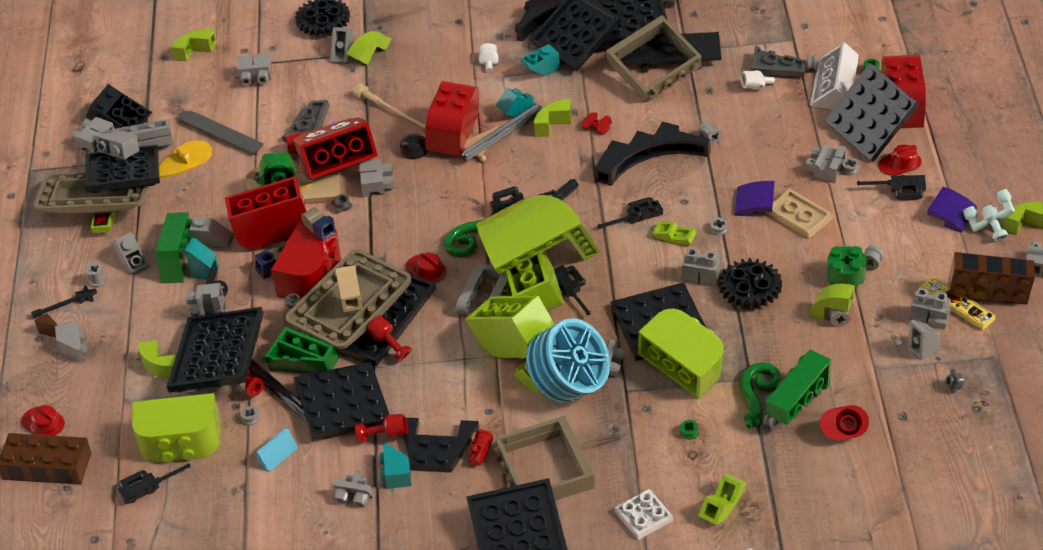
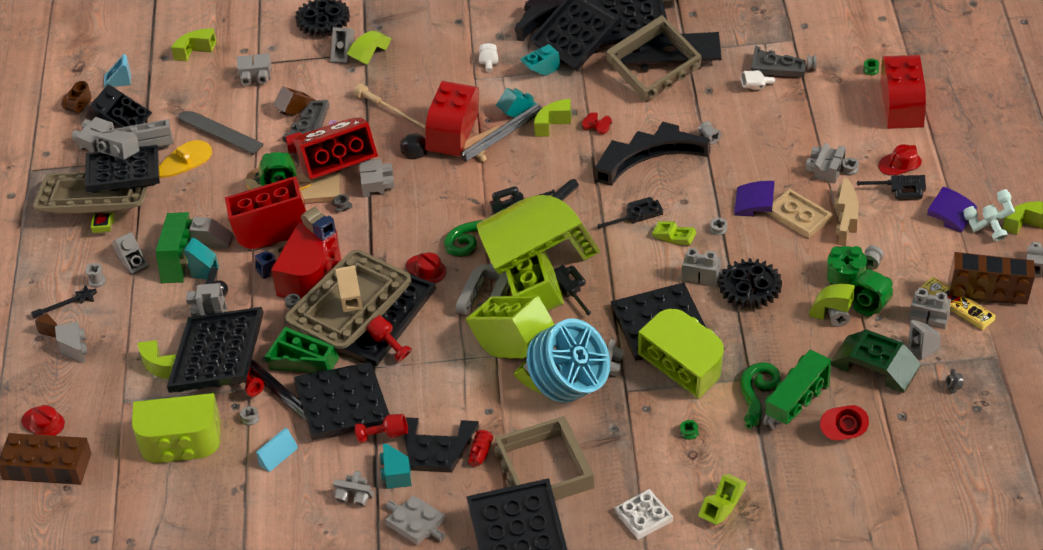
black piece [118,463,191,504] -> none
white slope [810,42,859,109] -> none
black plate [825,63,919,162] -> none
none -> reddish brown piece [61,81,92,113]
none -> medium azure slope [104,54,131,87]
none -> reddish brown slope [273,86,315,116]
none -> light grey plate [385,495,446,545]
none -> dark green slope [831,329,921,393]
none -> tan slope [834,178,859,245]
none -> green brick [851,269,893,316]

